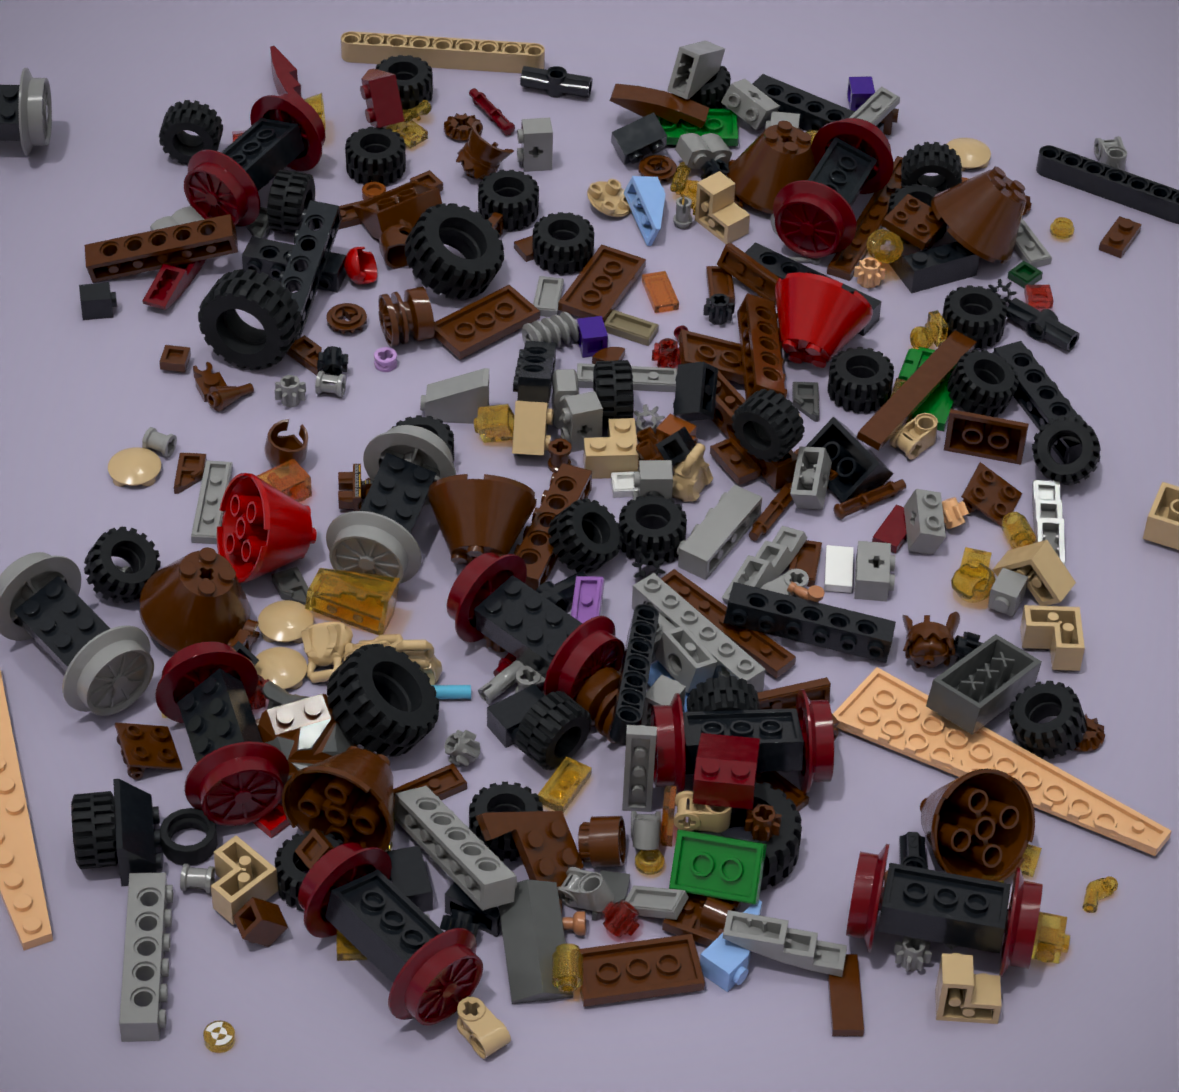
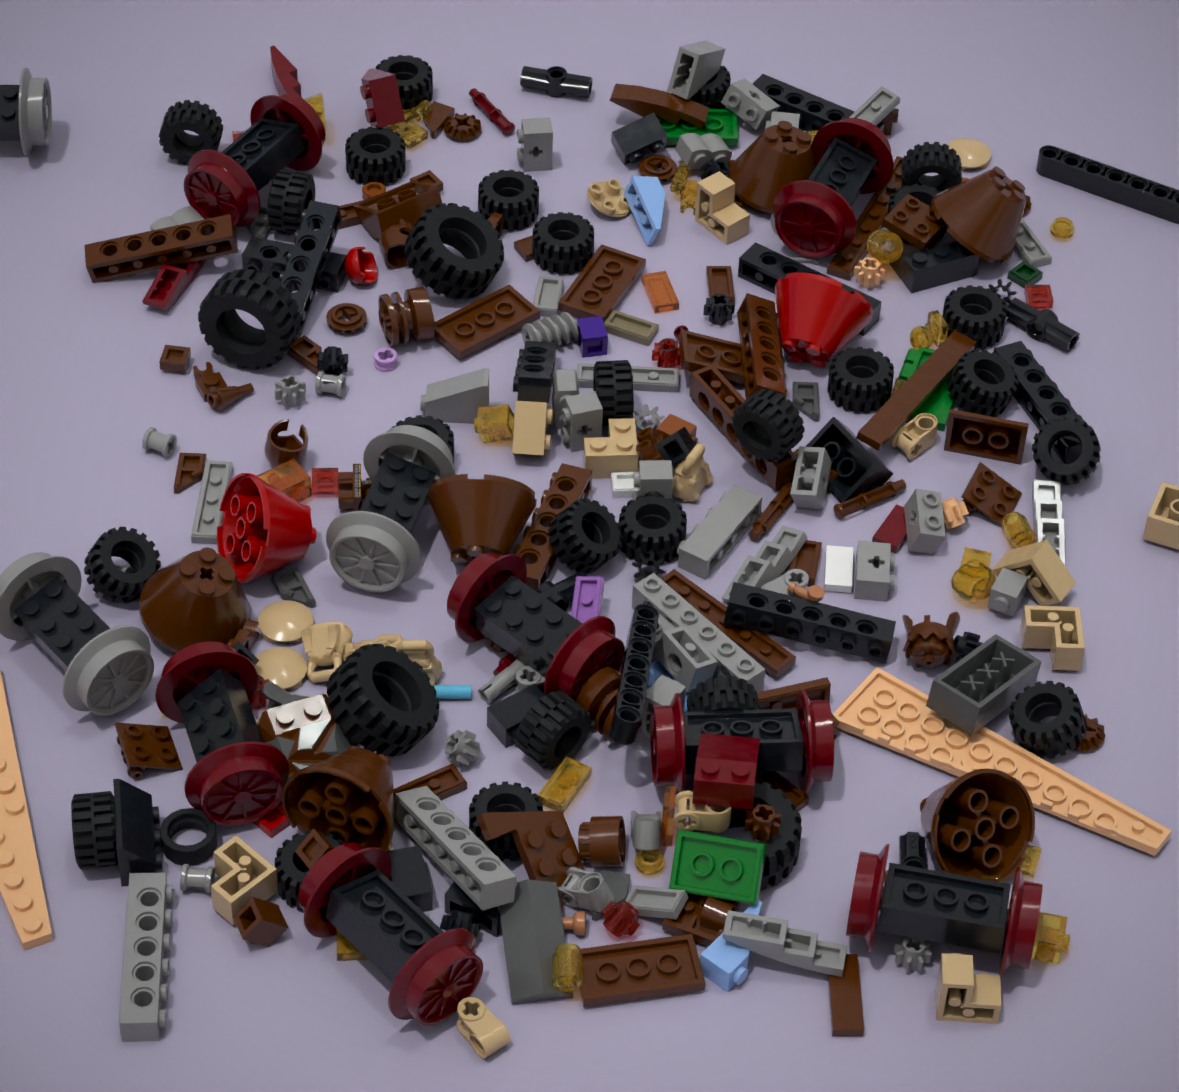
black brick [79,282,117,320] -> none
tan dish [108,447,161,487] -> none
clear yellow tile [203,1020,235,1053] -> none
clear yellow wedge [305,568,400,636] -> none
tan beam [341,31,545,73] -> none
reddish brown hat [456,121,514,180] -> none
reddish brown bush [548,438,572,473] -> none
reddish brown tile [592,347,625,364] -> none
light grey plate [622,725,657,812] -> none
light grey pin [673,197,692,229] -> none
black brick [673,361,718,421] -> none
reddish brown plate [710,437,761,486] -> none
reddish brown tile [717,242,782,305] -> none
dark purple brick [847,76,875,111] -> none
clear yellow arm [1082,876,1118,913] -> none
light grey piece [1094,136,1127,171] -> none
reddish brown plate [1099,216,1142,258] -> none
none -> clear red plate [312,468,339,494]
none -> reddish brown tile [423,101,455,138]

